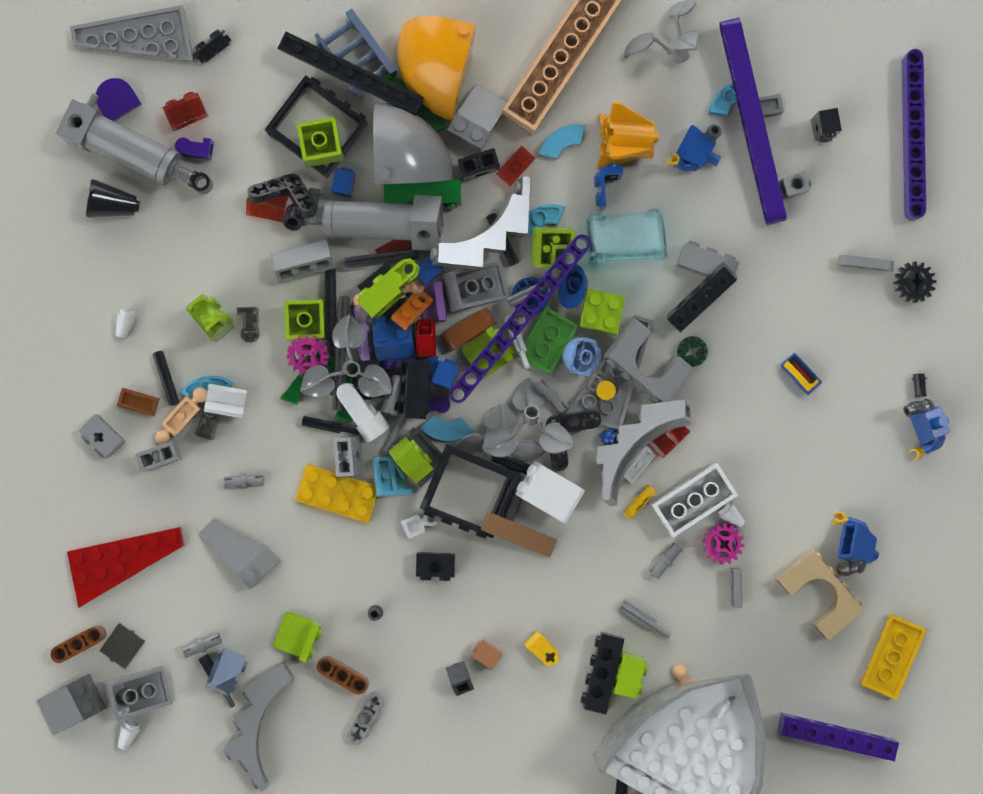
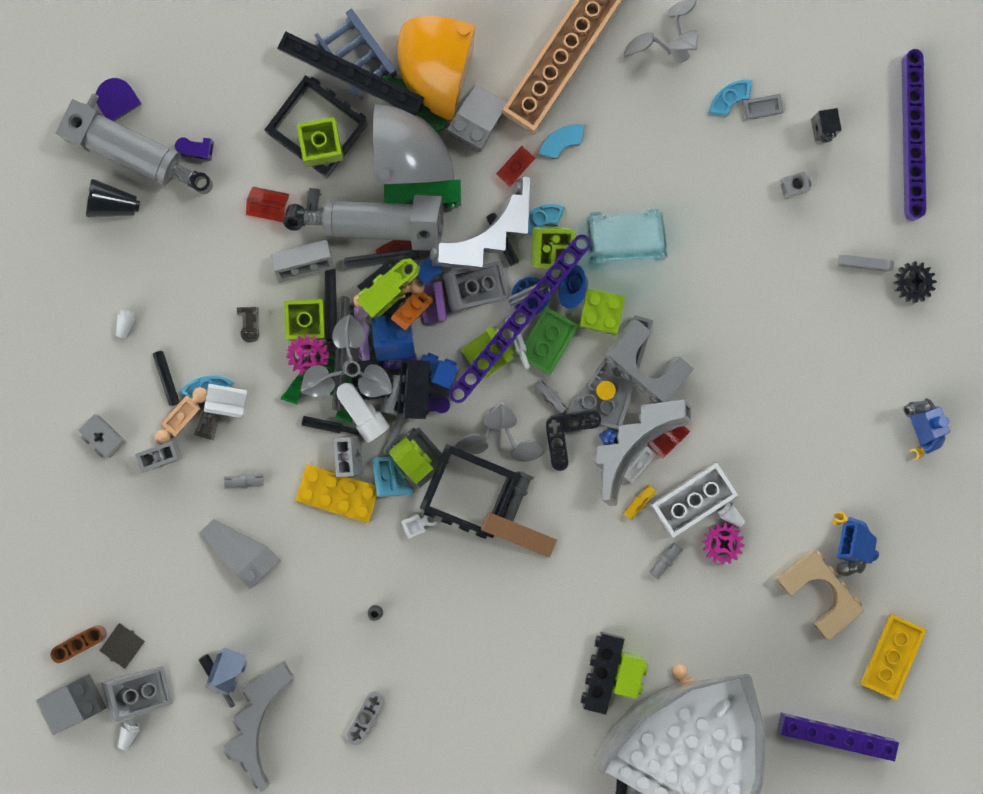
red wing [67,527,185,608] -> none
light grey wing [70,5,194,62] -> none
dark orange plate [117,388,160,417] -> none
clear red brick [162,92,208,131] -> none
light grey pin [181,632,222,659] -> none
lime brick [186,294,234,342] -> none
black hinge [193,29,232,64] -> none
black beam [248,174,316,218] -> none
lime bracket [273,611,323,663] -> none
dark orange beam [317,656,369,695] -> none
blue brick [331,167,356,198] -> none
red brick [416,319,437,358] -> none
black brick [416,552,455,581] -> none
medium azure tile [420,415,474,441] -> none
dark orange beam [440,307,497,352] -> none
black brick [446,661,474,696] -> none
black brick [458,148,500,182] -> none
nougat brick [472,639,503,670] -> none
light grey plant [482,378,574,457] -> none
black axle [491,456,530,474] -> none
white slope [516,461,585,524] -> none
yellow piece [524,630,559,666] -> none
light blue cylinder [563,337,601,376] -> none
blue bracket [594,163,624,211] -> none
light orange brick [596,102,659,170] -> none
light grey axle [618,600,671,638] -> none
blue torso [665,124,722,172] -> none
black brick [667,262,737,333] -> none
light grey brick [675,241,739,277] -> none
clear green gear [677,336,708,367] -> none
dark purple beam [719,17,787,225] -> none
light grey tile [731,568,742,608] -> none
slope [780,353,822,395] -> none
black pin [911,373,927,397] -> none

